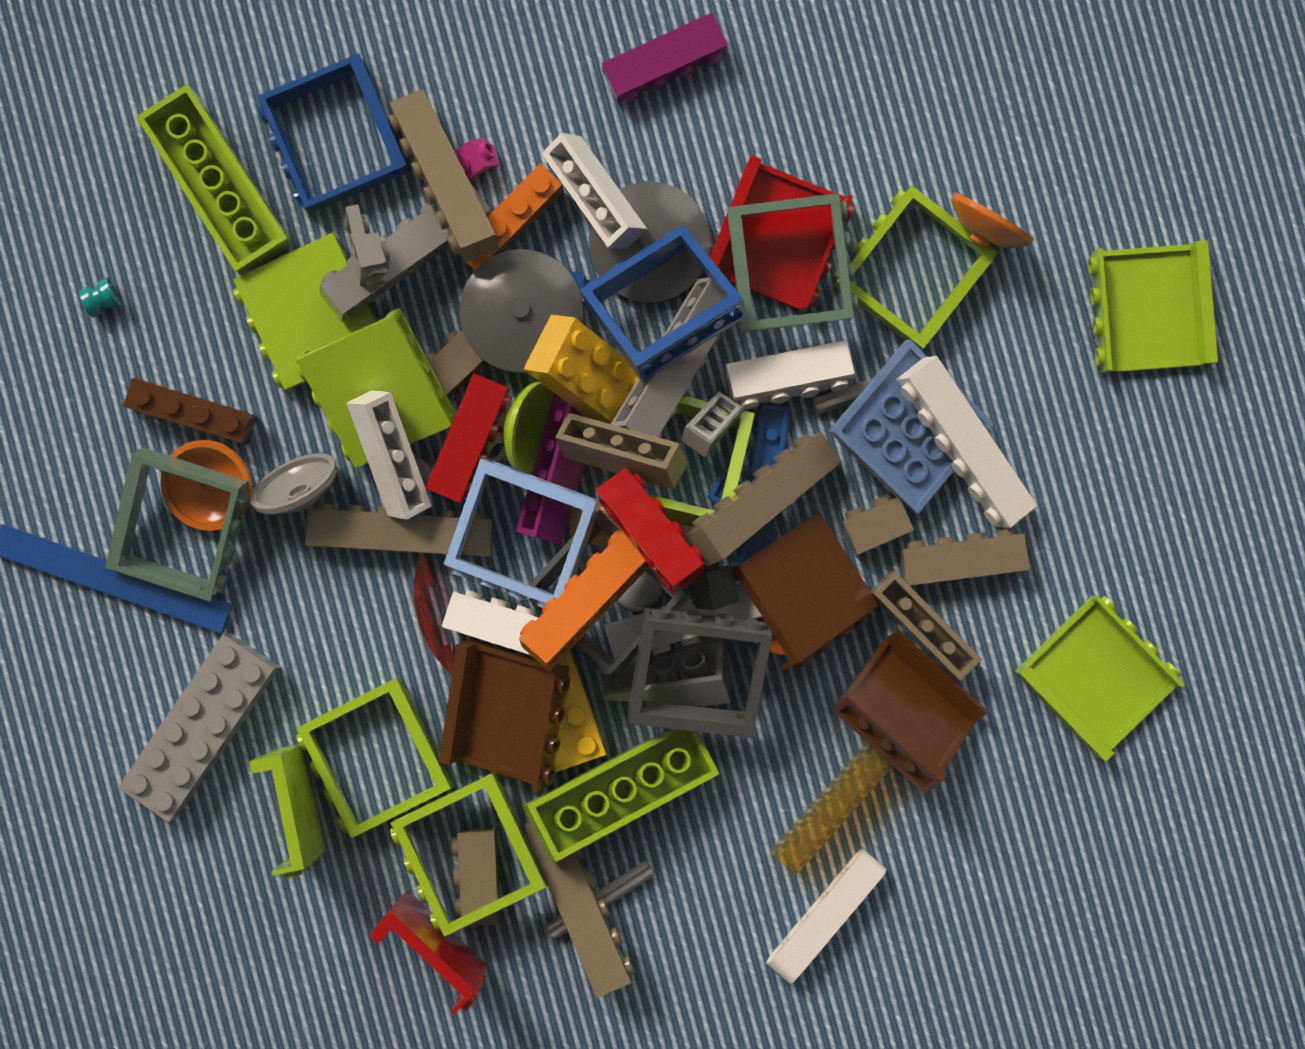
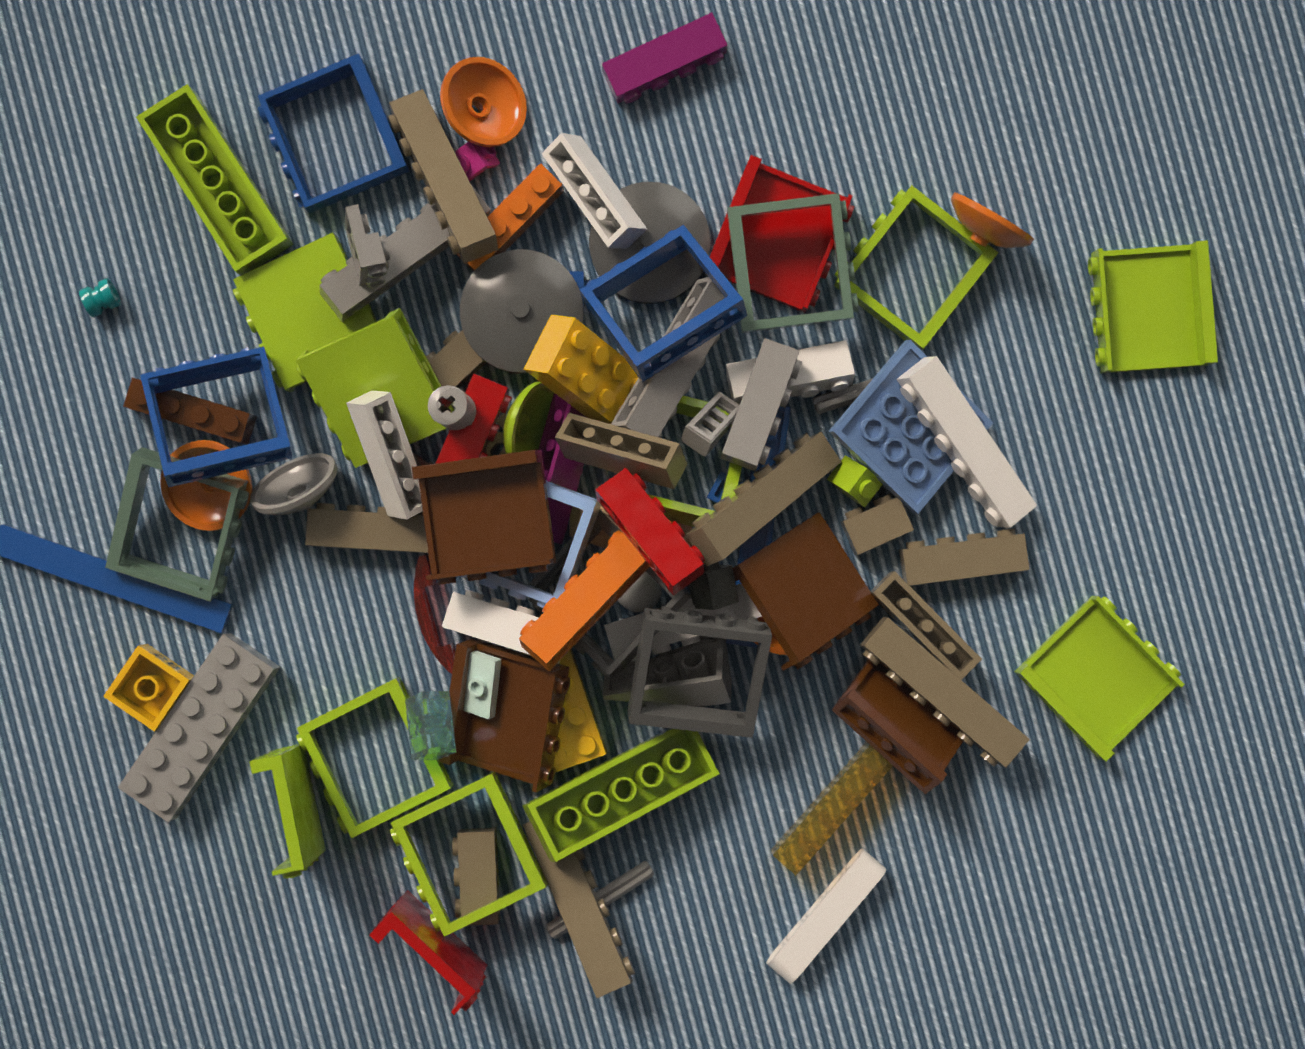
none -> yellow brick [103,644,194,731]
none -> blue window [140,347,292,488]
none -> clear light blue brick [405,691,456,761]
none -> reddish brown panel [412,450,557,585]
none -> light grey piece [427,385,476,430]
none -> orange dish [440,57,527,147]
none -> light aqua plate [464,651,502,719]
none -> light grey brick [721,338,802,472]
none -> lime brick [827,455,883,507]
none -> dark tan brick [860,617,1030,768]

